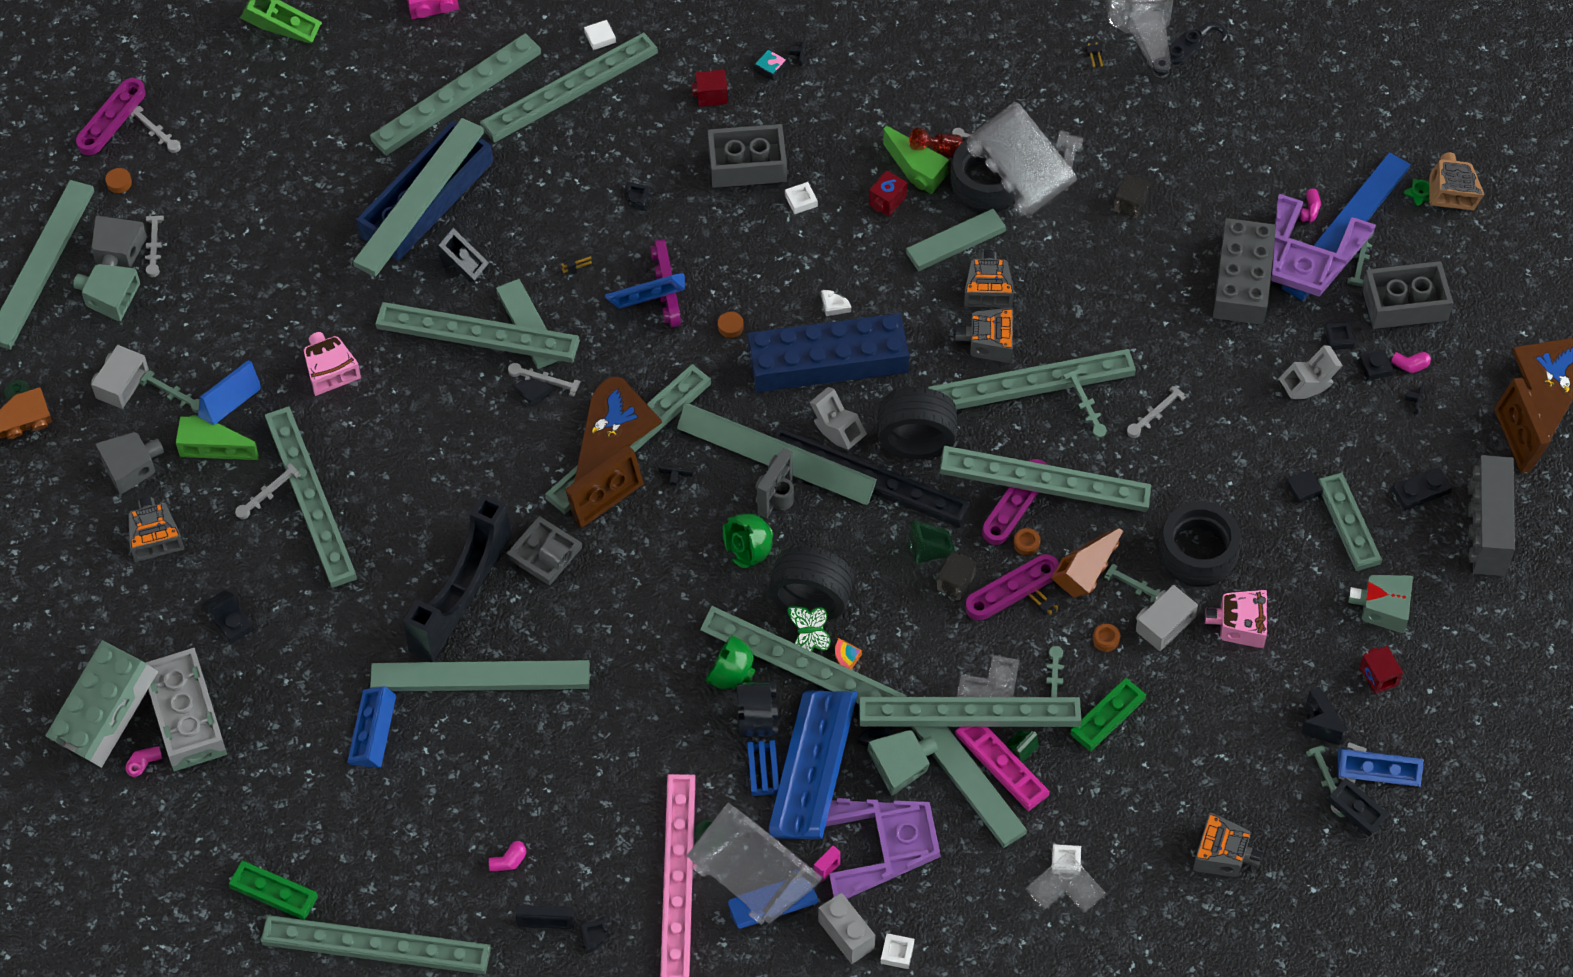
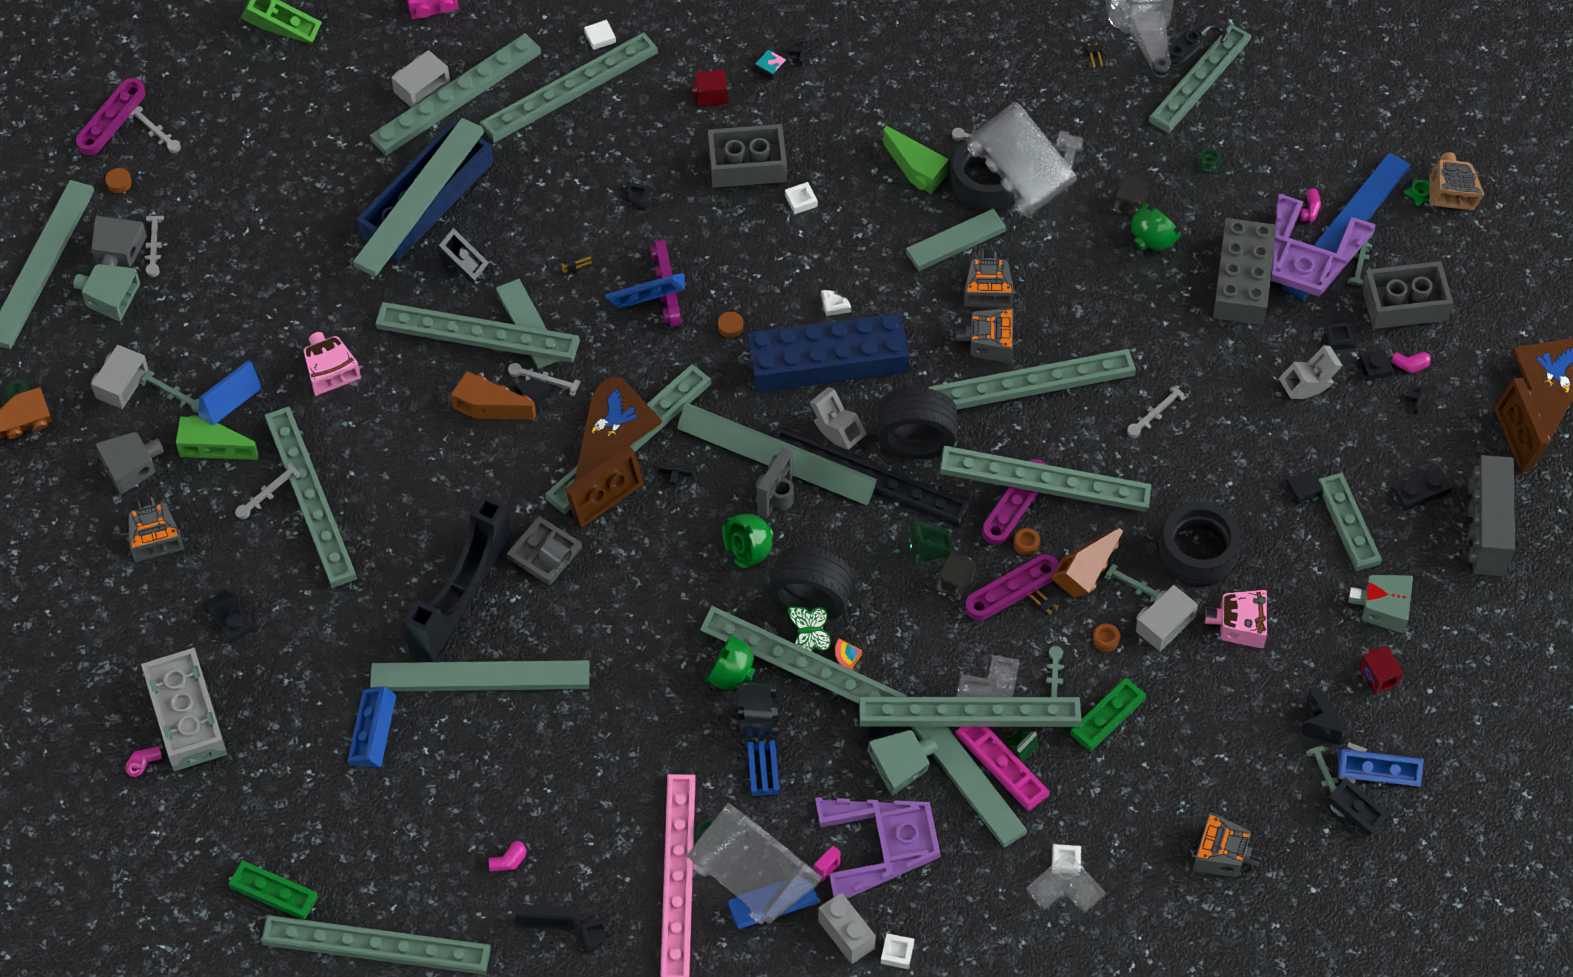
sand green piece [45,640,158,768] -> none
blue plate [769,691,858,839] -> none
dark red brick [869,170,907,216] -> none
clear red piece [909,128,963,158] -> none
sand green piece [1063,368,1107,438] -> none
none -> light grey brick [391,50,450,108]
none -> dark orange slope [451,371,536,420]
none -> green cylinder [1131,203,1181,251]
none -> sand green tile [1149,24,1251,133]
none -> clear green plate [1197,148,1222,172]

